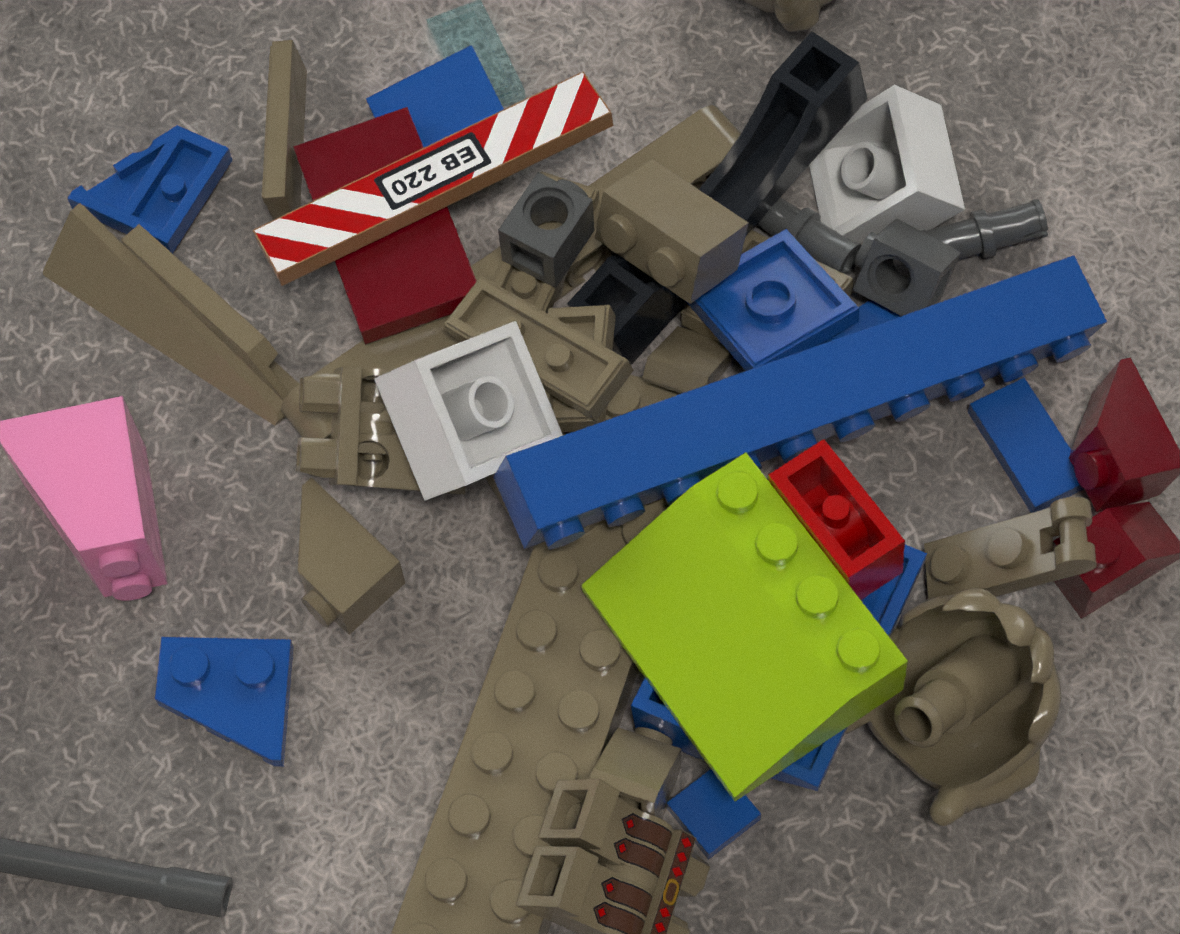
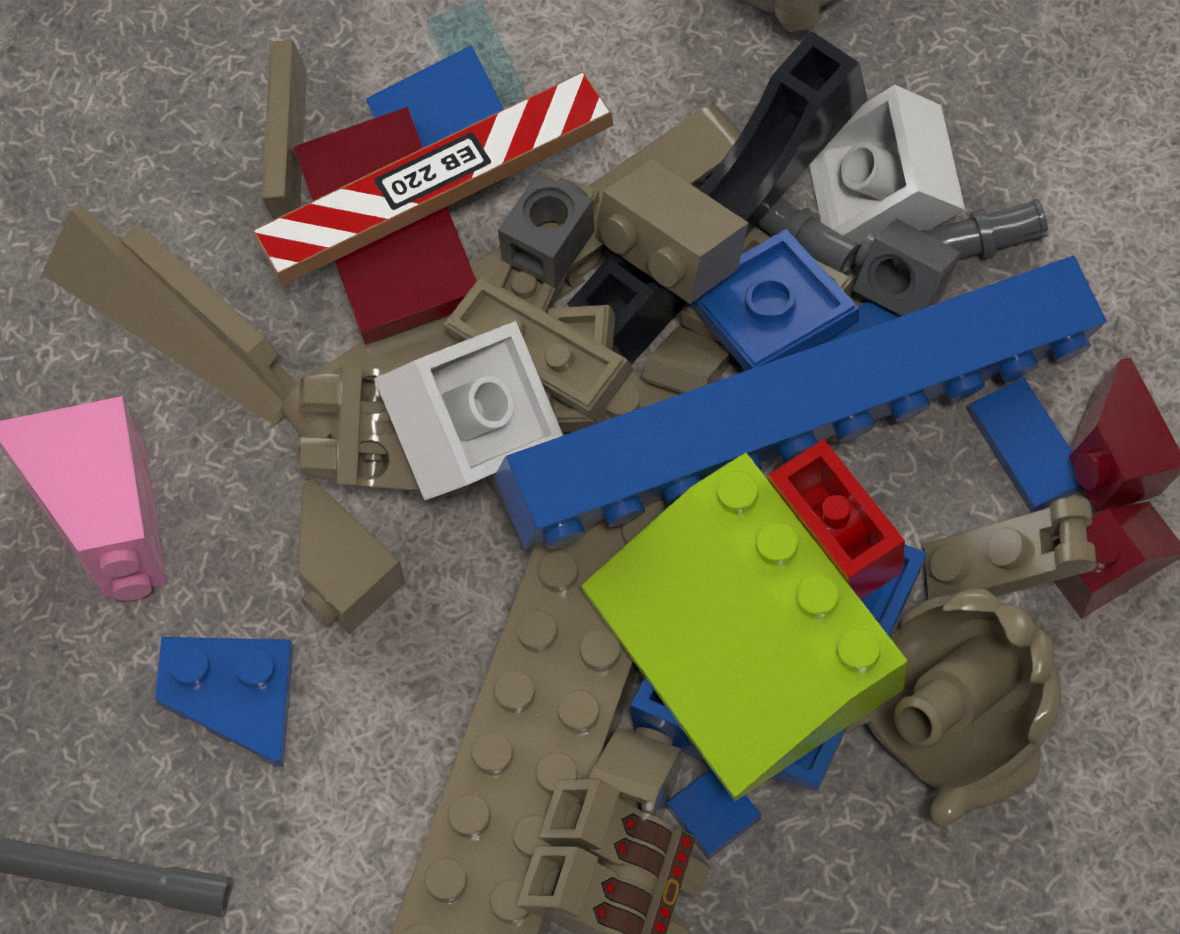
blue wing [68,125,232,254] -> none

